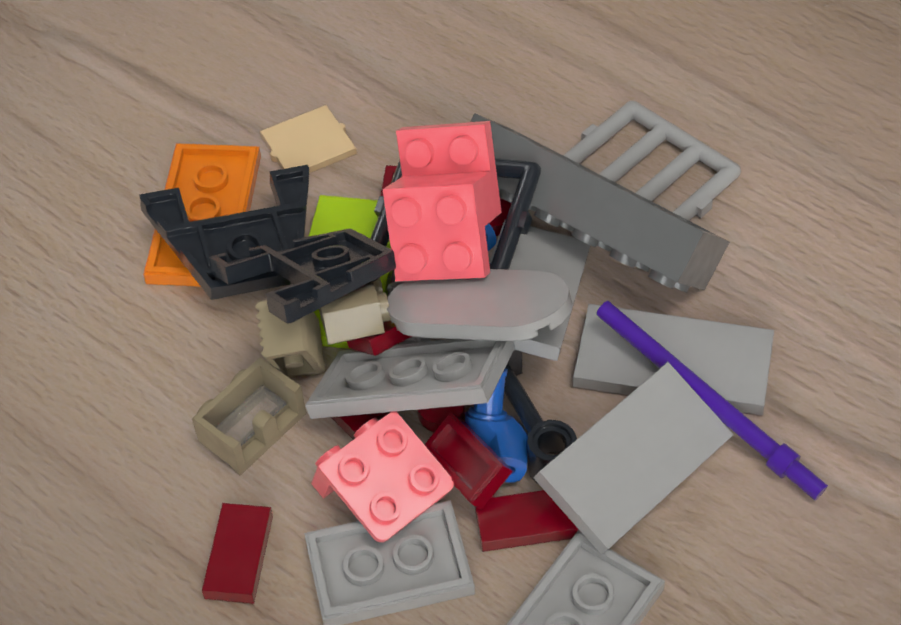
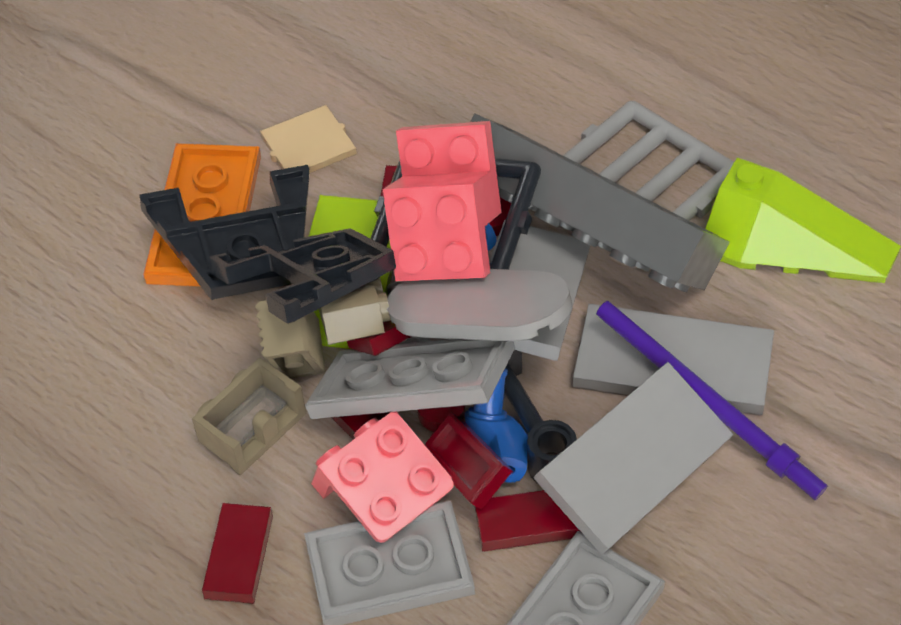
none -> lime wedge [705,157,901,283]

